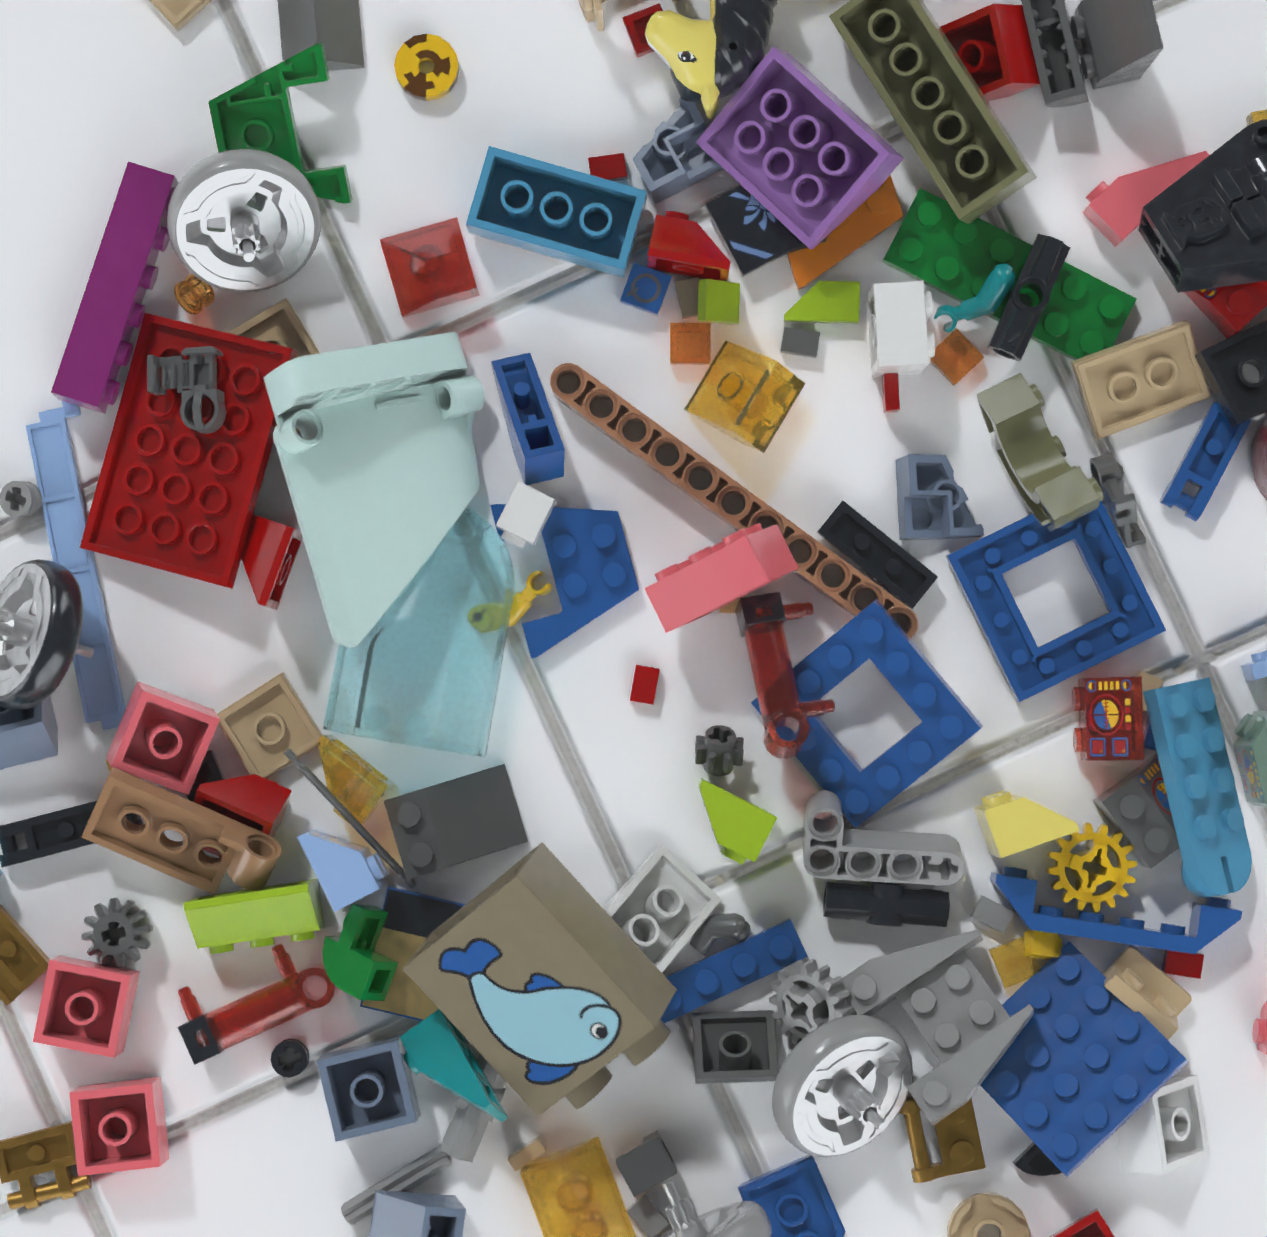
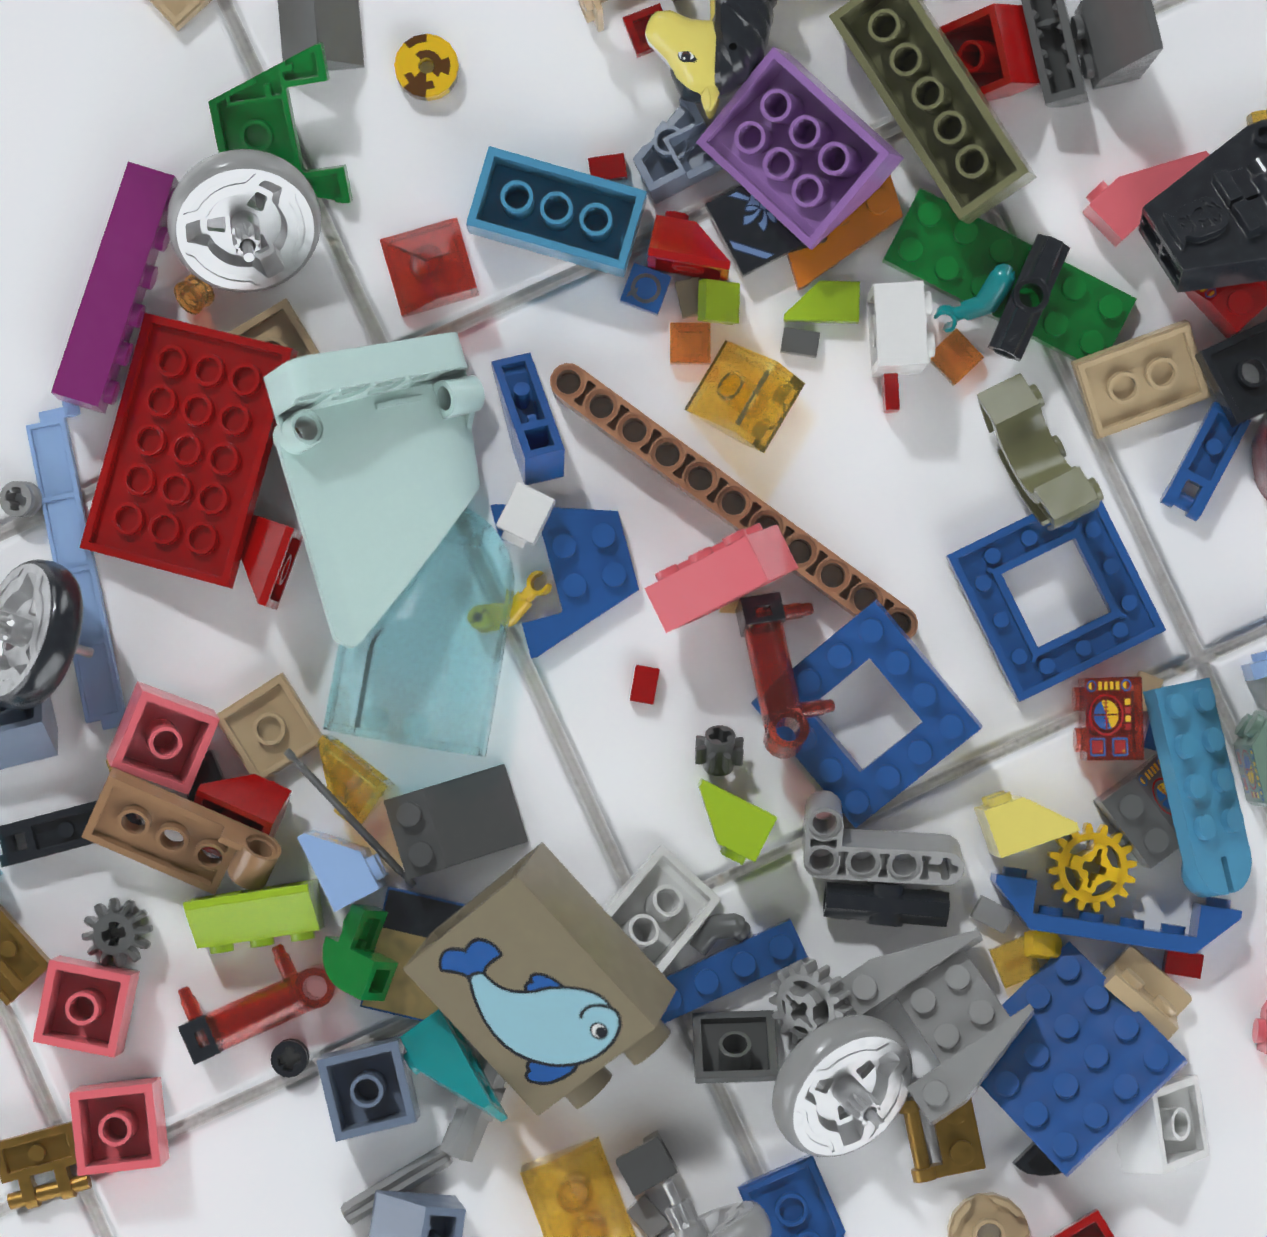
dark grey piece [147,346,226,434] -> none
tan piece [507,1136,547,1172] -> none
black plate [816,500,938,609] -> none
sand blue slope [895,454,984,540] -> none
dark grey piece [1090,453,1146,548] -> none

